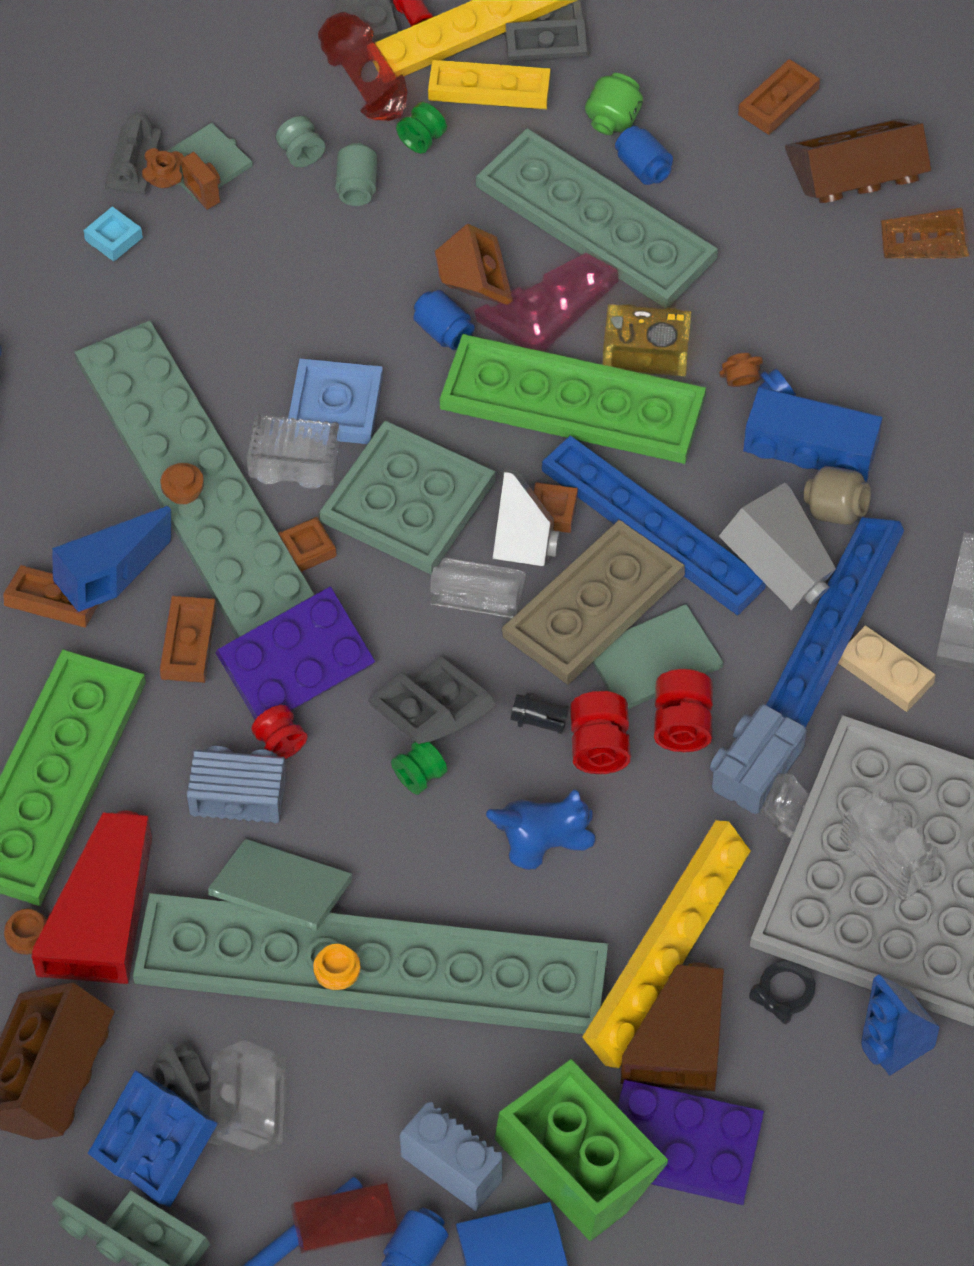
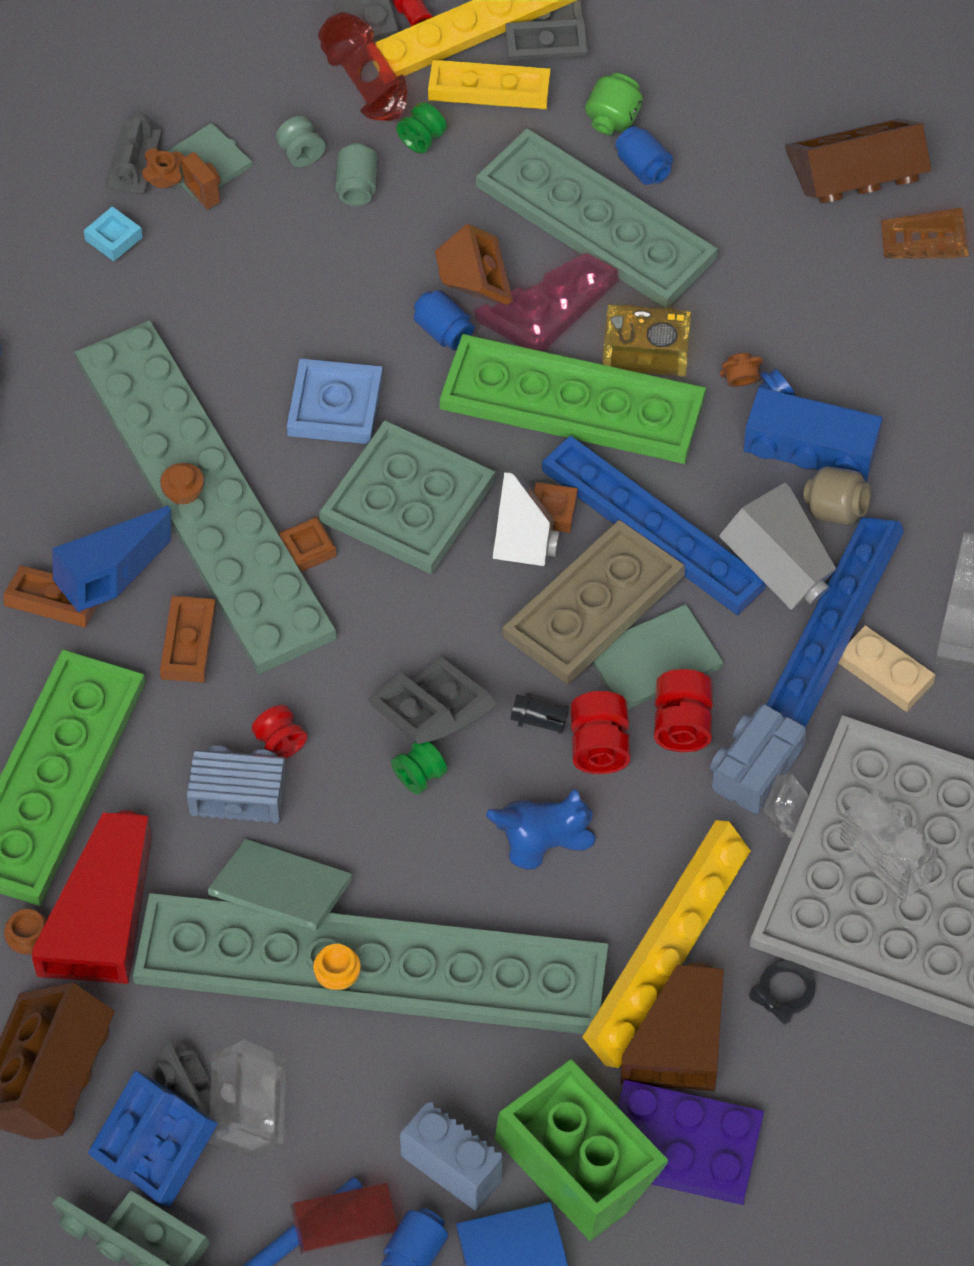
dark purple plate [215,586,375,720] -> none
clear brick [247,414,341,488] -> none
clear panel [430,558,526,618] -> none
dark orange plate [738,59,820,135] -> none
blue slope [861,974,940,1076] -> none

